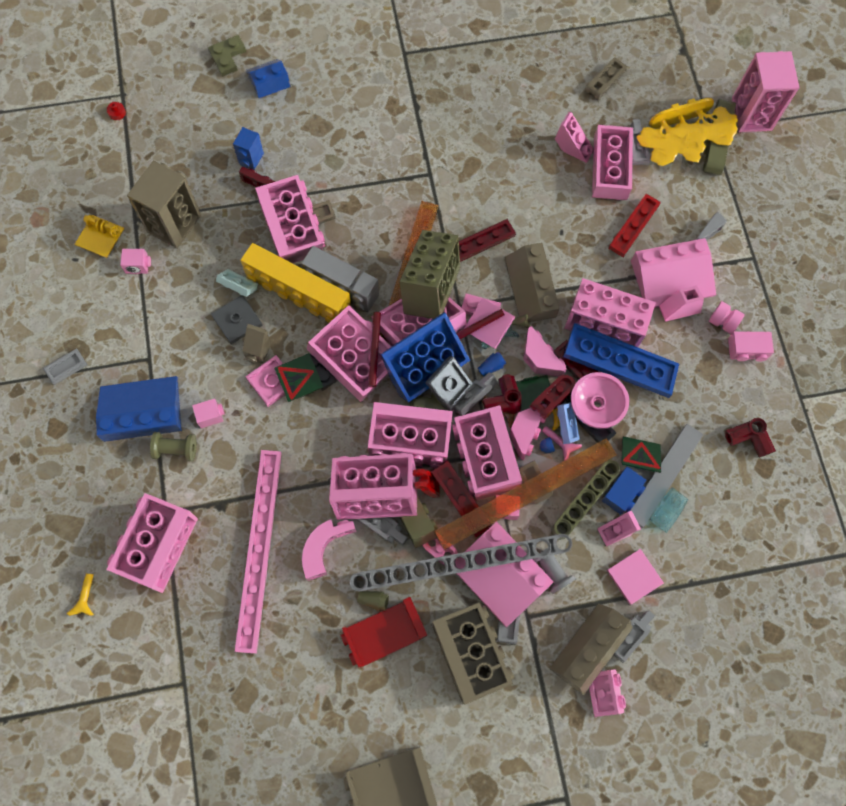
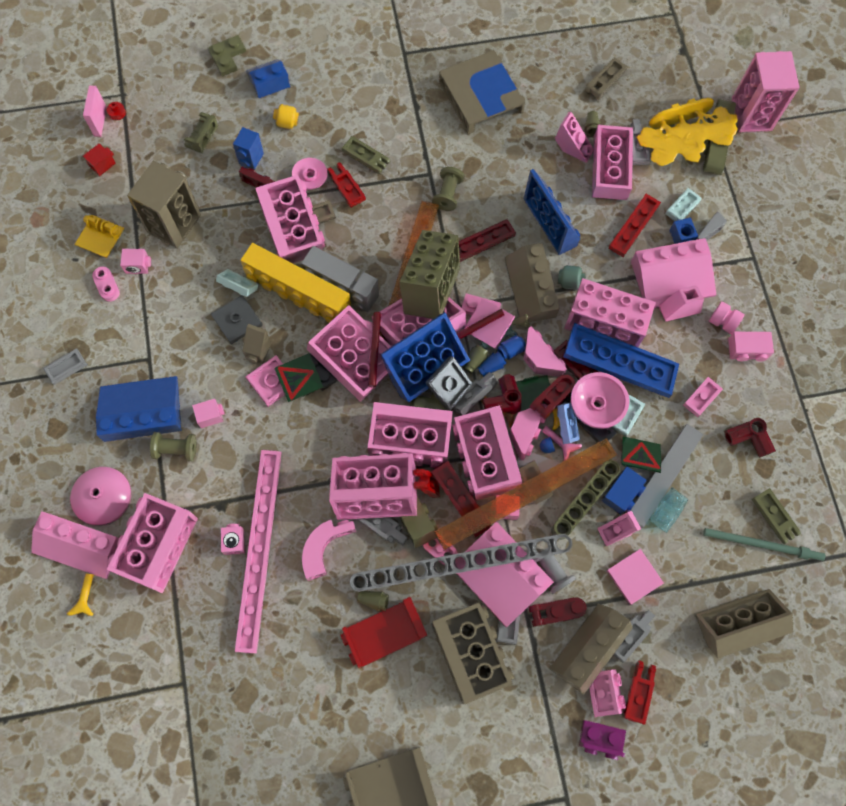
none -> bright pink slope [31,511,119,579]
none -> bright pink dish [70,467,131,526]
none -> bright pink tile [83,85,107,137]
none -> red brick [83,143,116,176]
none -> bright pink plate [92,267,120,302]
none -> olive hinge [184,112,218,153]
none -> bright pink brick [221,524,245,555]
none -> yellow head [273,104,299,129]
none -> bright pink dish [292,158,327,190]
none -> red hinge [327,162,366,208]
none -> olive hinge [342,136,390,174]
none -> olive piece [432,167,465,211]
none -> dark tan panel [439,50,525,135]
none -> olive cone [463,345,488,373]
none -> blue brick [497,335,526,360]
none -> blue slope [524,169,580,255]
none -> dark red plate [529,597,587,627]
none -> sand green head [558,265,586,290]
none -> magenta bracket [579,720,626,760]
none -> olive cone [584,111,601,137]
none -> light aqua plate [612,395,645,437]
none -> red hinge [623,660,657,725]
none -> light aqua plate [665,188,702,221]
none -> blue brick [669,218,698,244]
none -> bright pink plate [683,377,723,417]
none -> dark tan slope [696,589,793,659]
none -> sand green bar [703,528,826,561]
none -> olive hinge [752,488,801,544]

